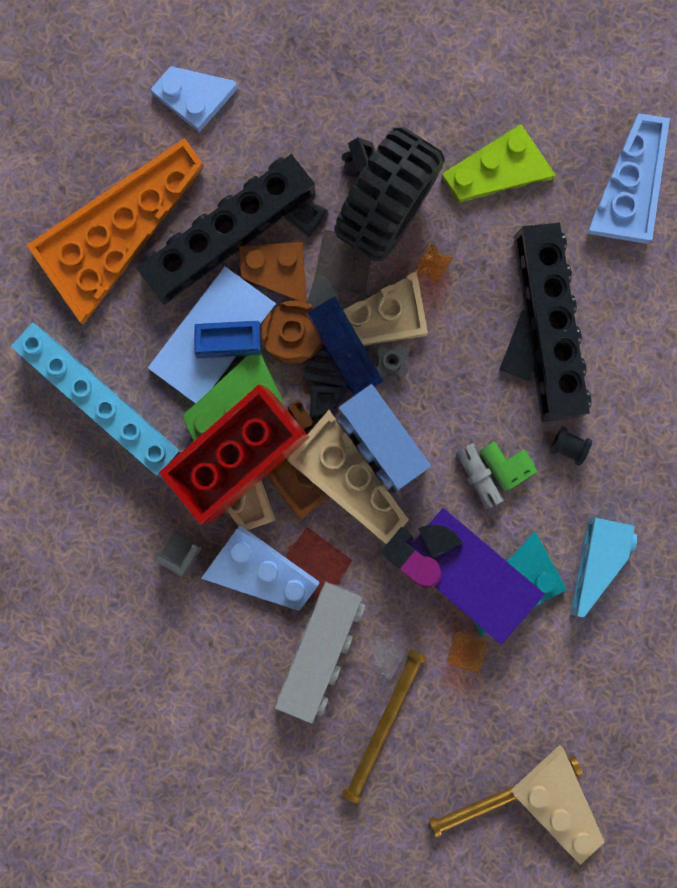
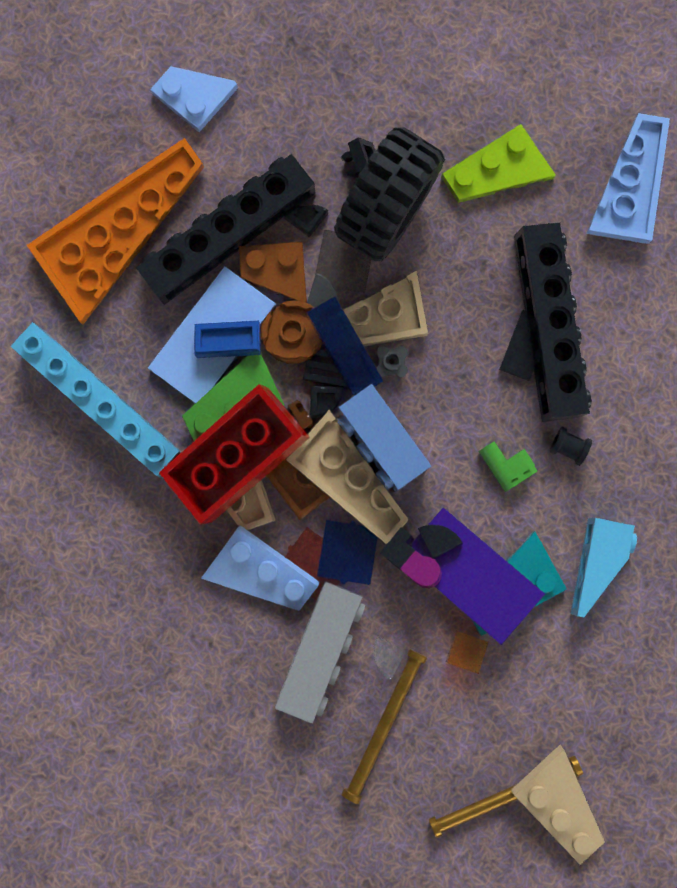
dark grey panel [154,531,204,577] -> none
clear orange wheel [415,244,454,284] -> none
light grey pin [455,443,504,510] -> none
none -> clear blue piece [317,520,378,585]

